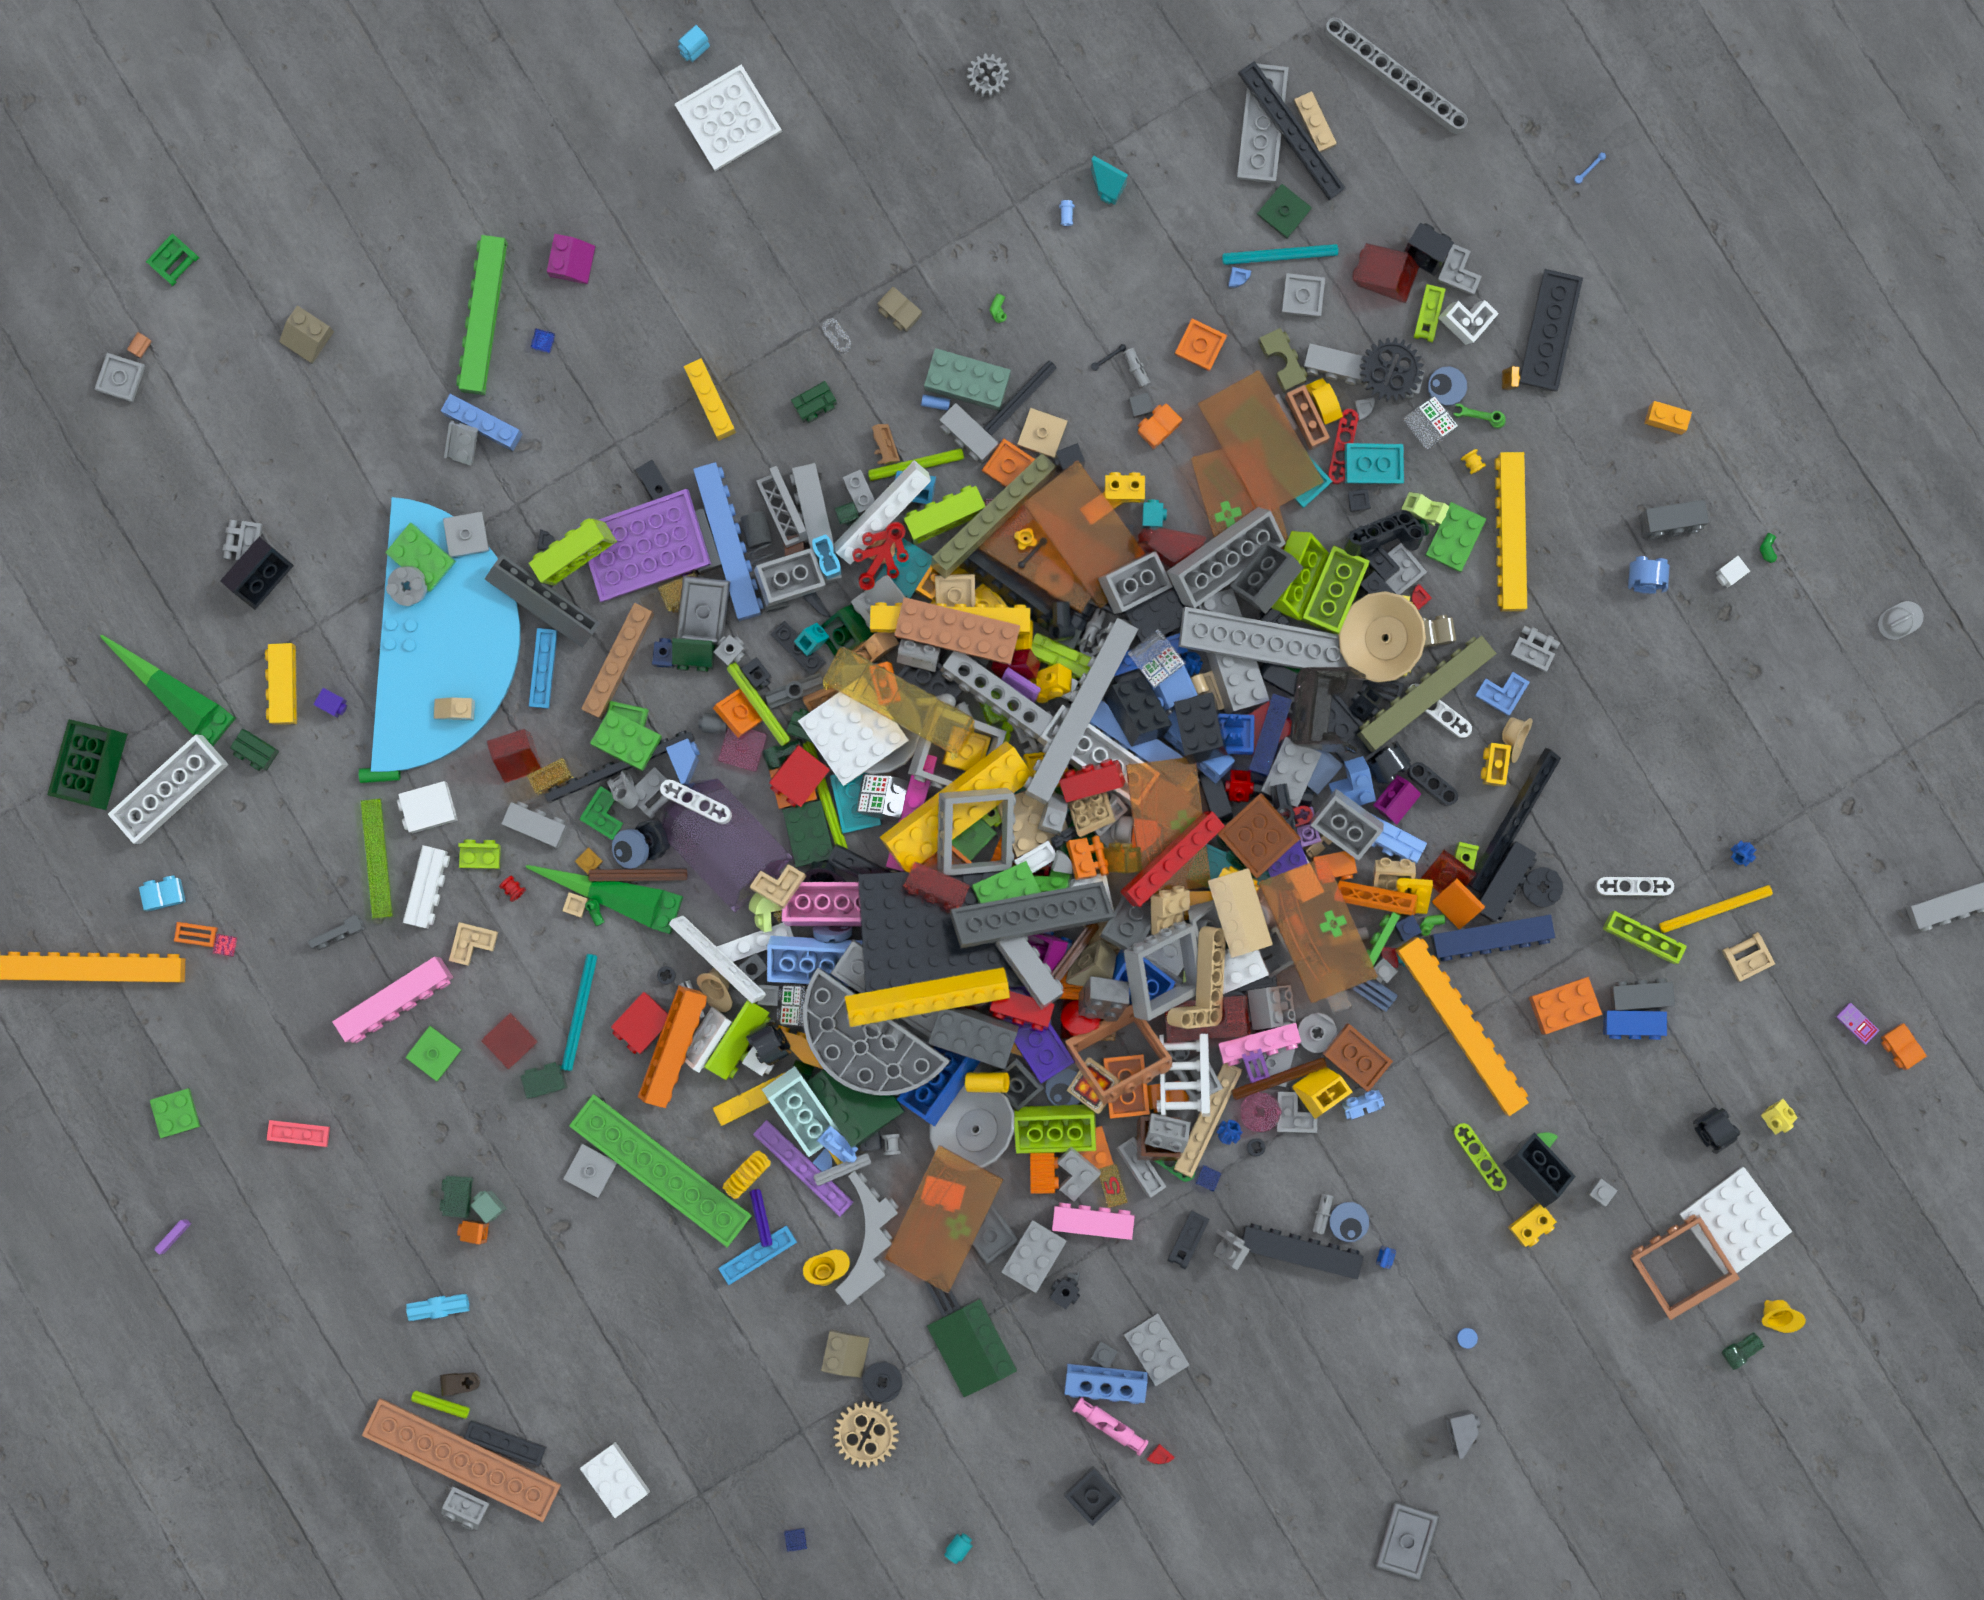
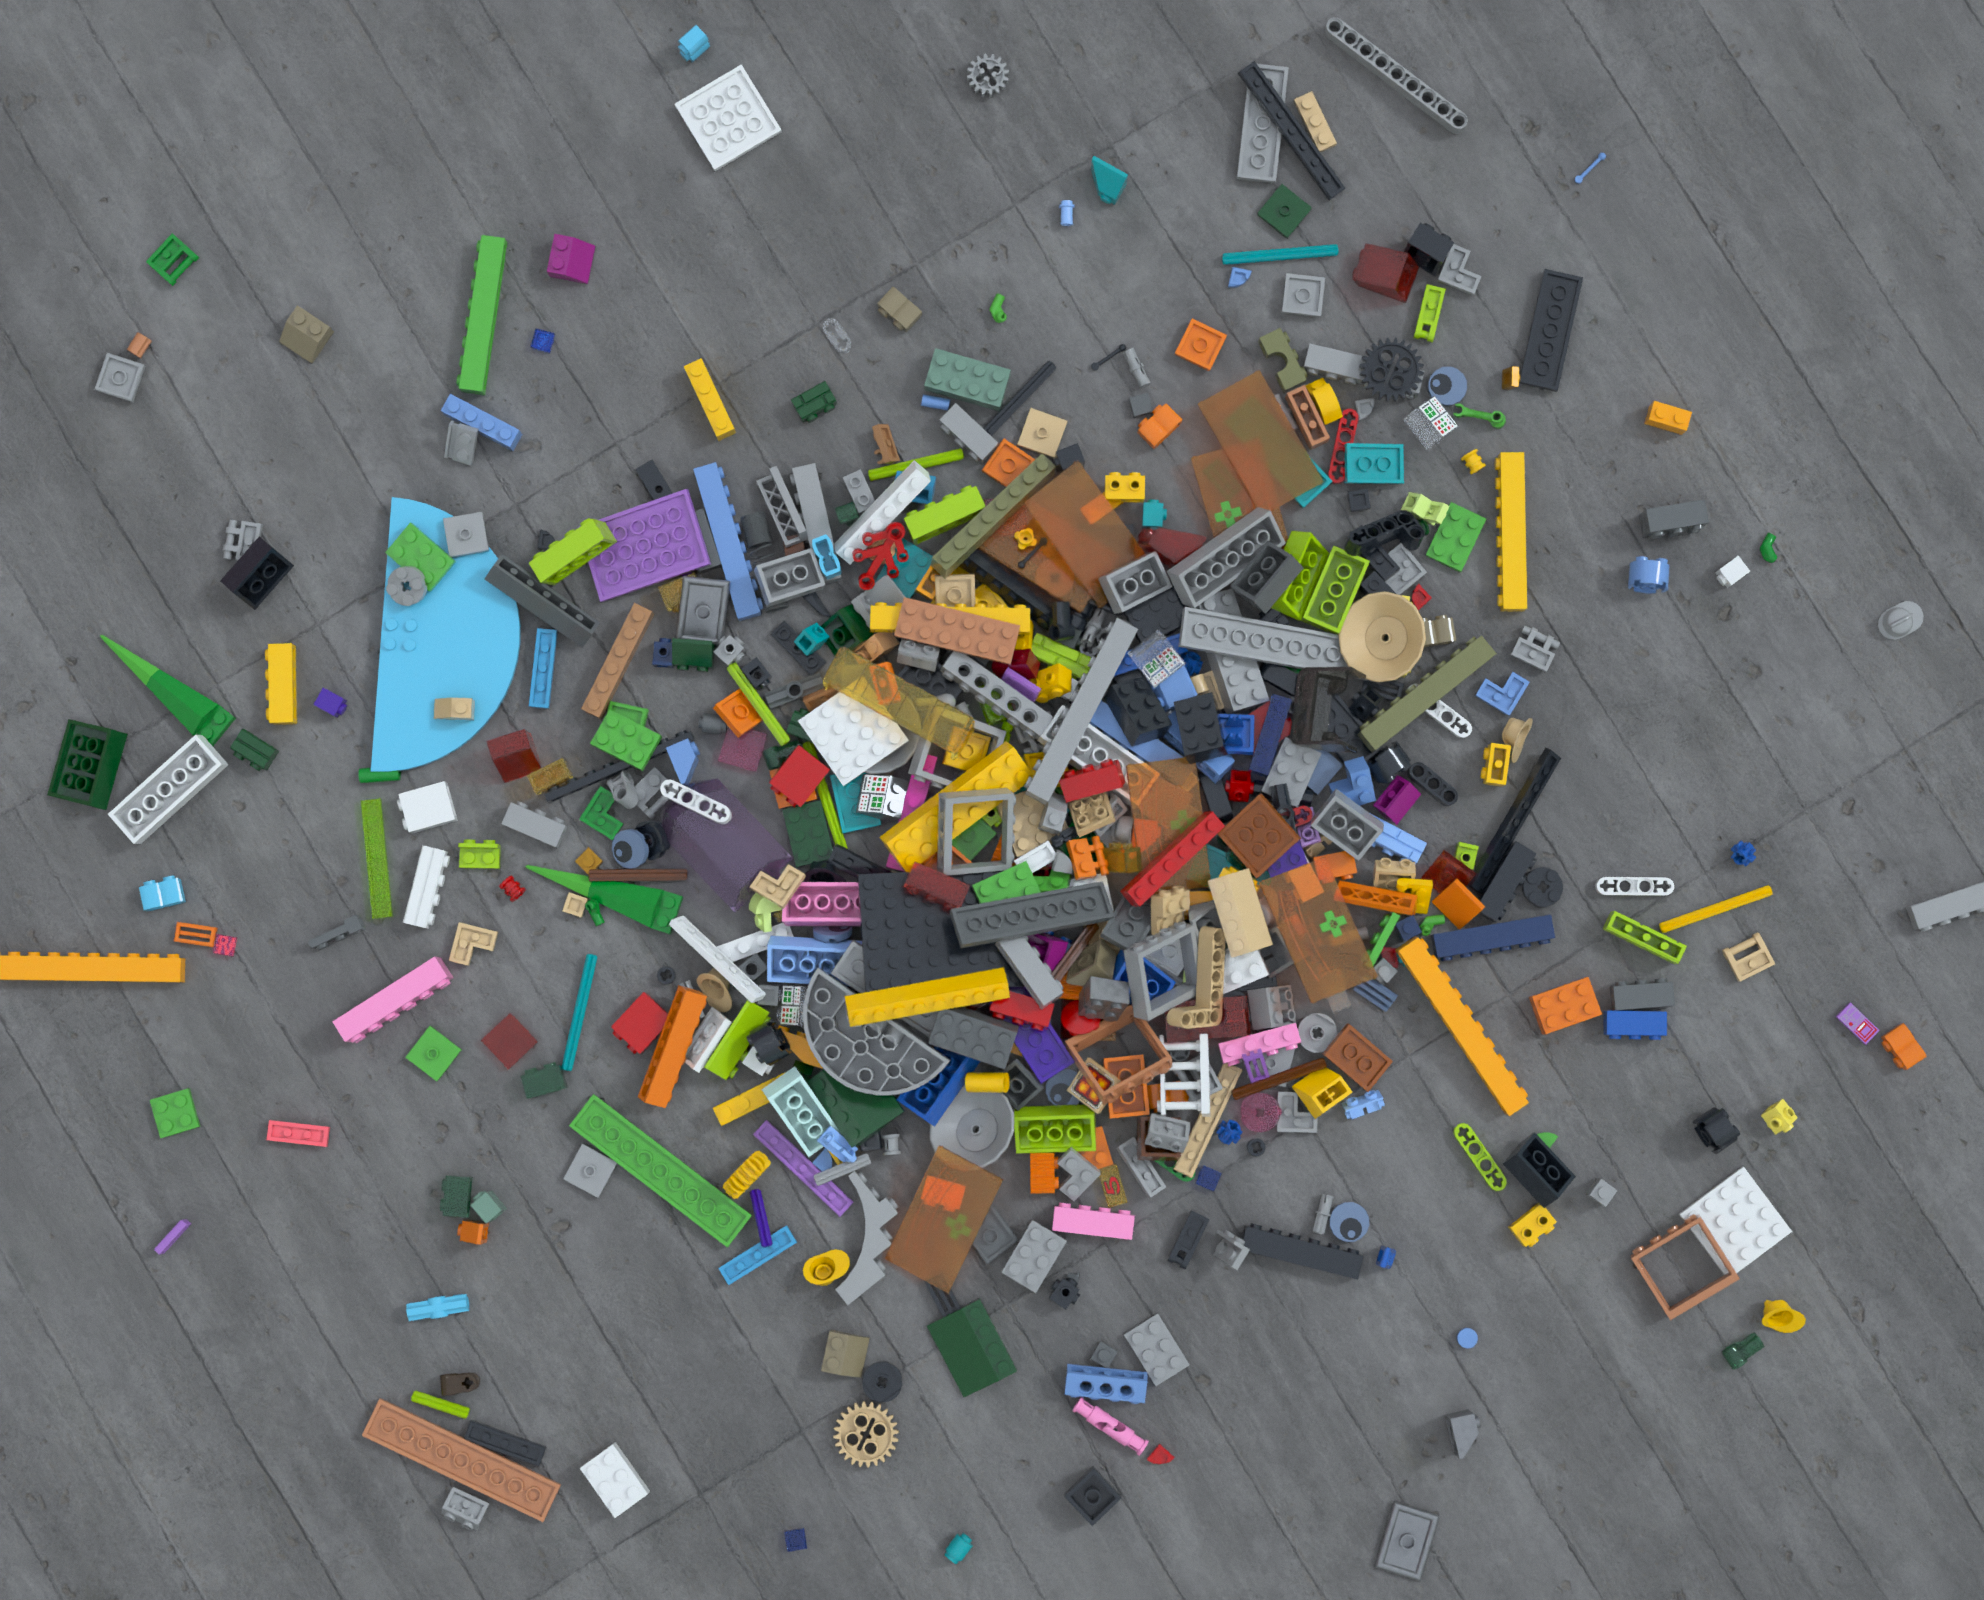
white brick [1438,300,1499,345] -> none

